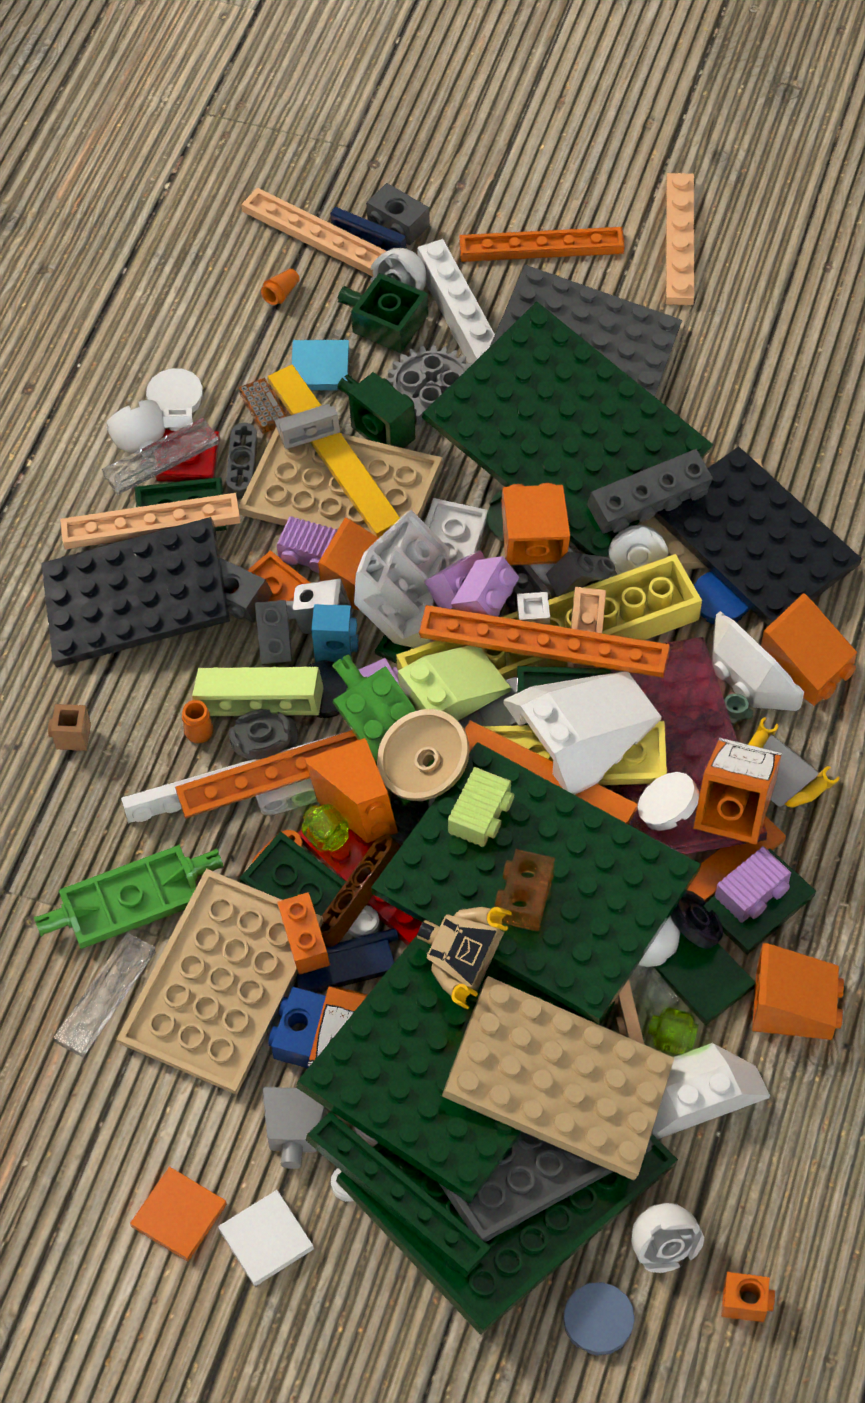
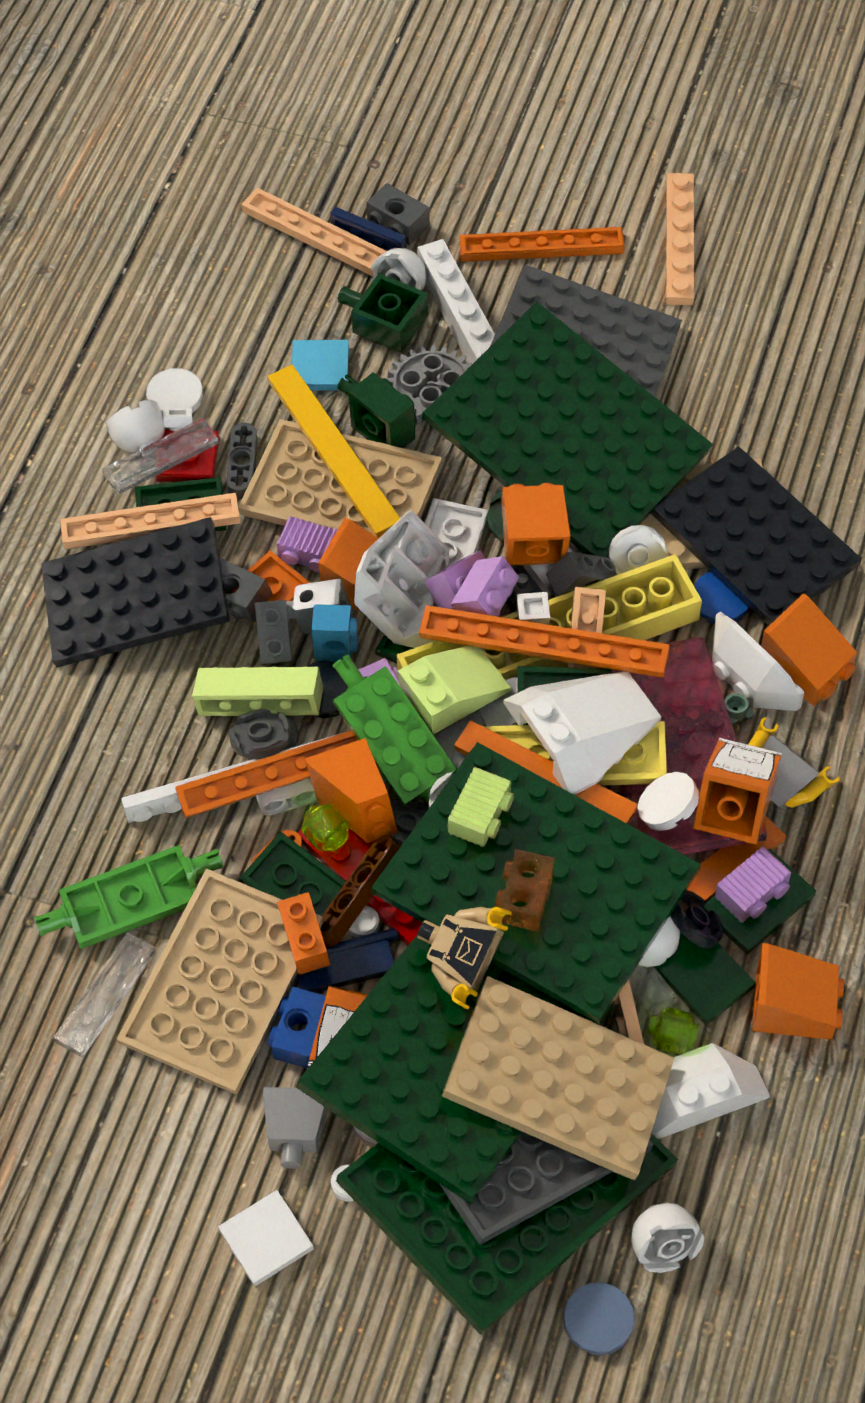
medium nougat brick [48,704,91,751] -> none
orange tile [130,1166,227,1262] -> none
orange piece [182,700,213,744] -> none
tile [239,377,287,434] -> none
orange cone [261,268,300,305] -> none
light grey panel [275,404,340,450] -> none
dark green plate [306,1111,491,1277] -> none
tan dish [377,709,470,801] -> none
dark grey brick [587,449,713,534] -> none
orange brick [721,1272,775,1322] -> none

